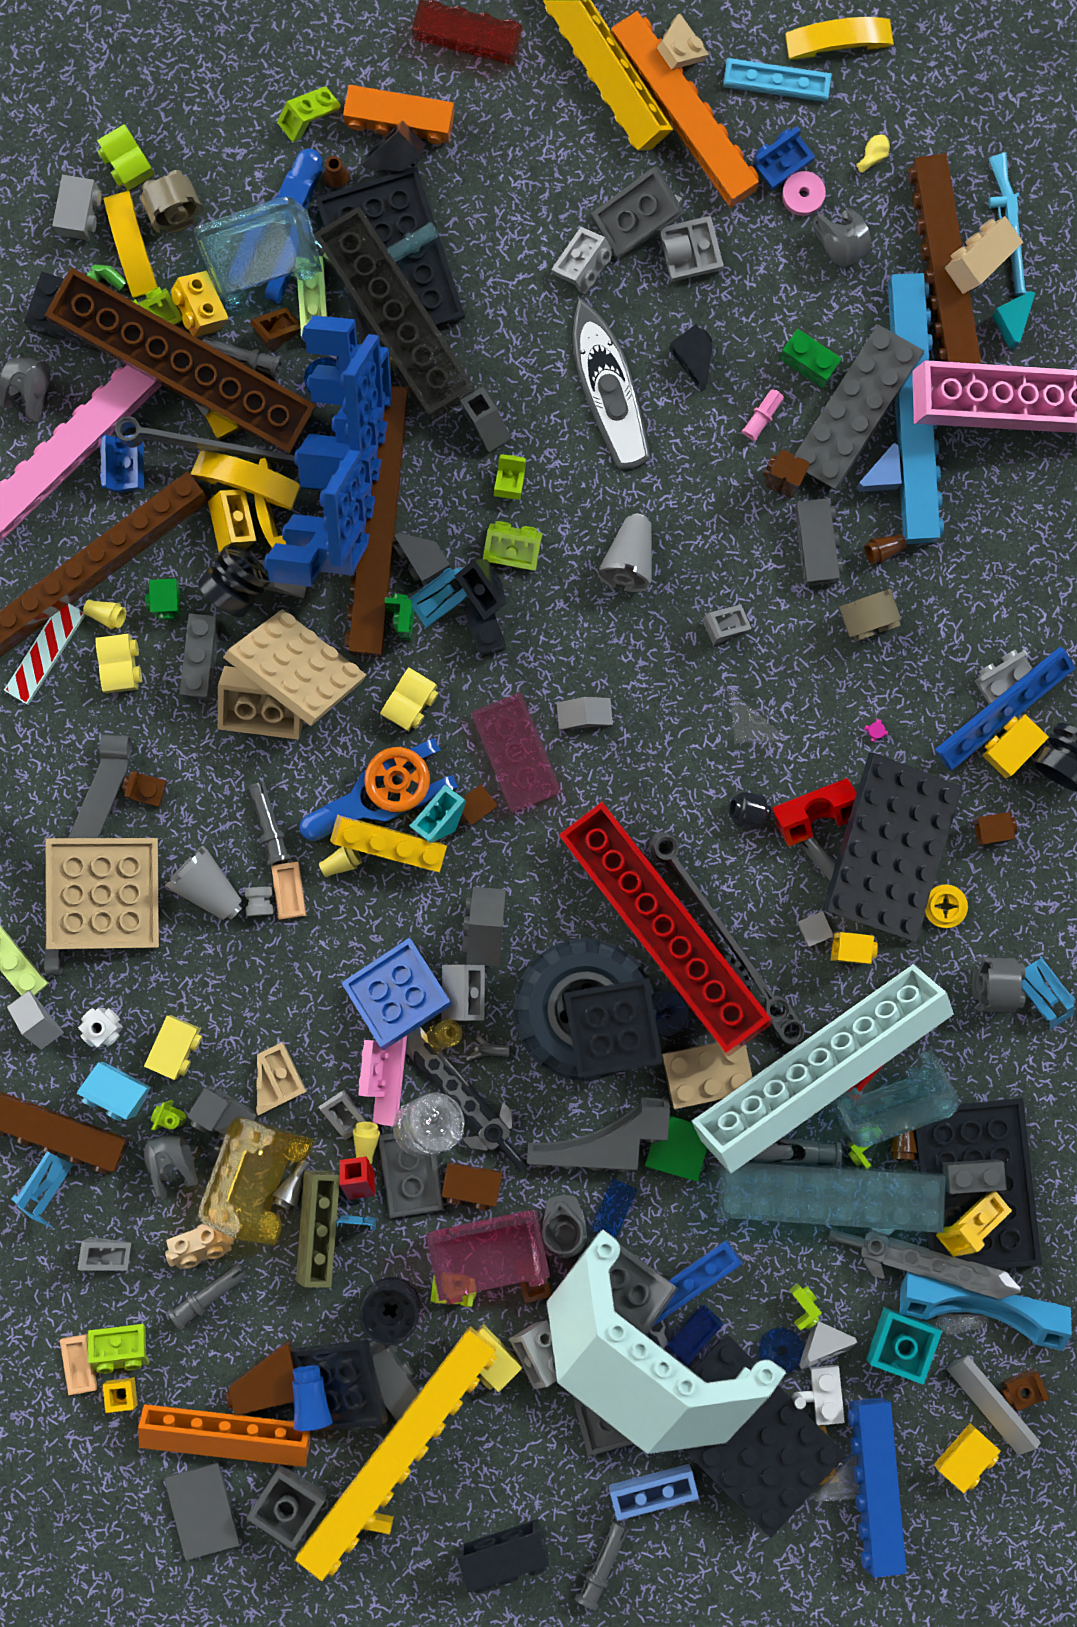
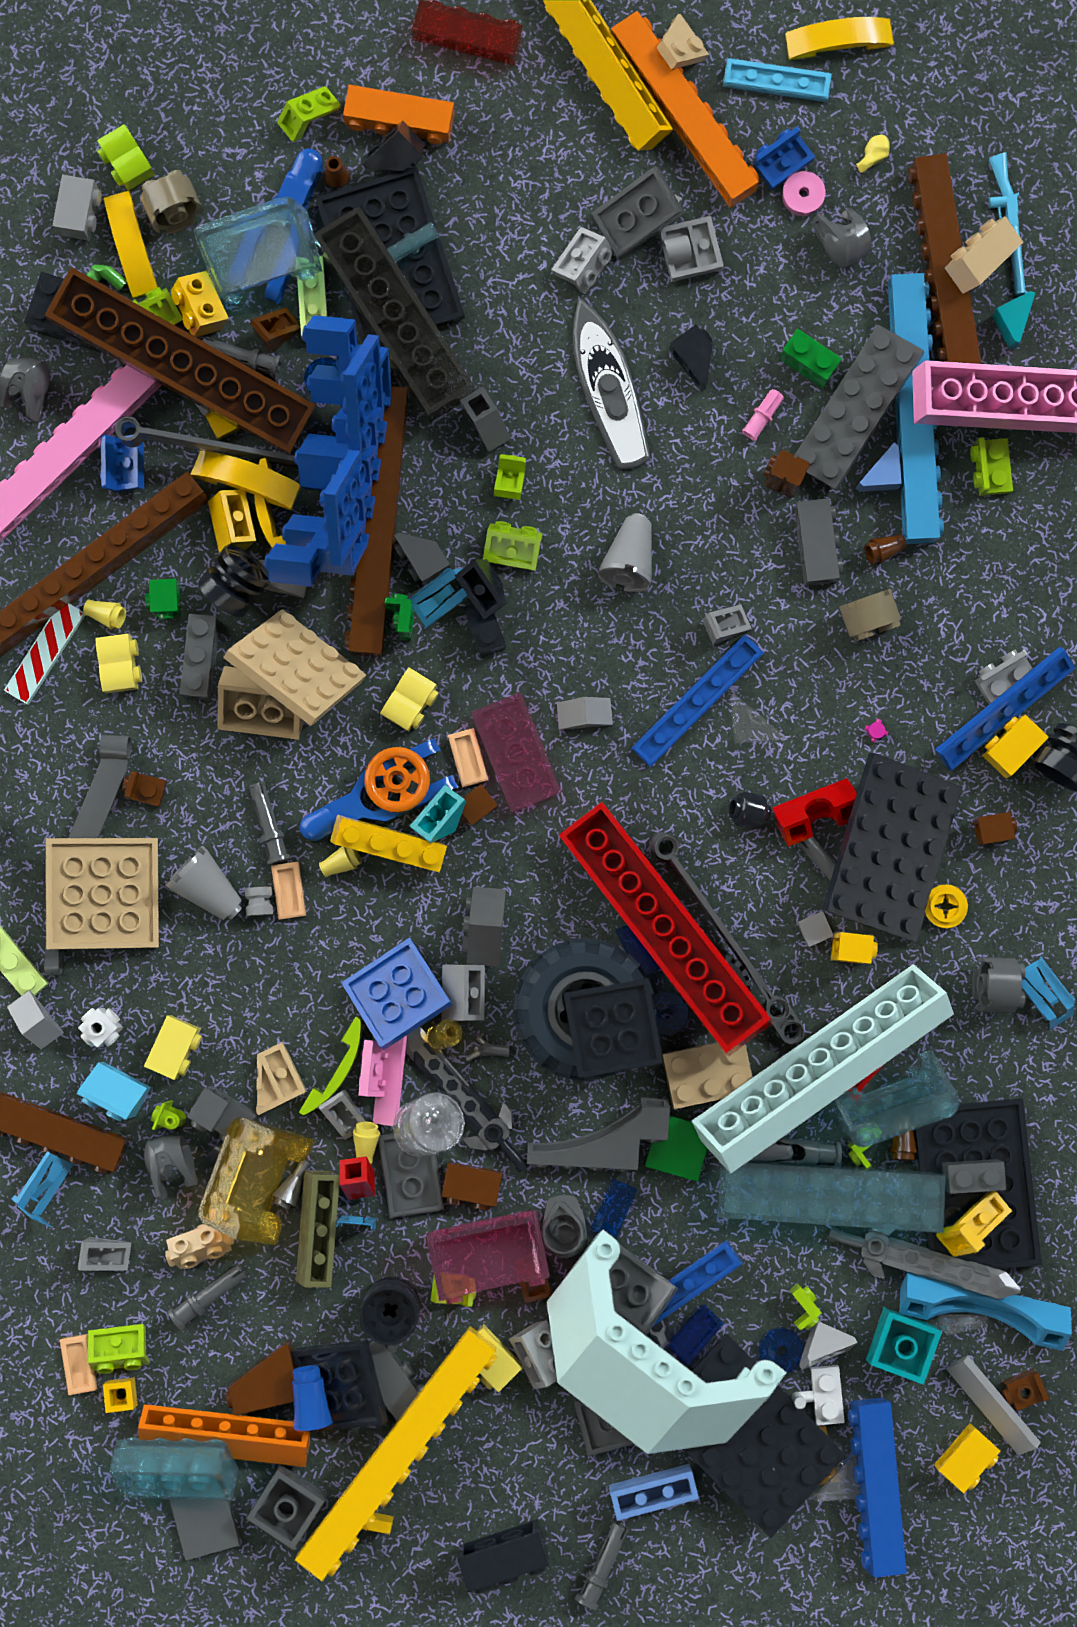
none -> clear light blue brick [109,1437,238,1500]
none -> lime slope [299,1016,363,1115]
none -> light nougat tile [448,728,488,788]
none -> clear blue tile [615,925,661,976]
none -> blue tile [631,634,764,767]
none -> lime bracket [970,437,1013,496]

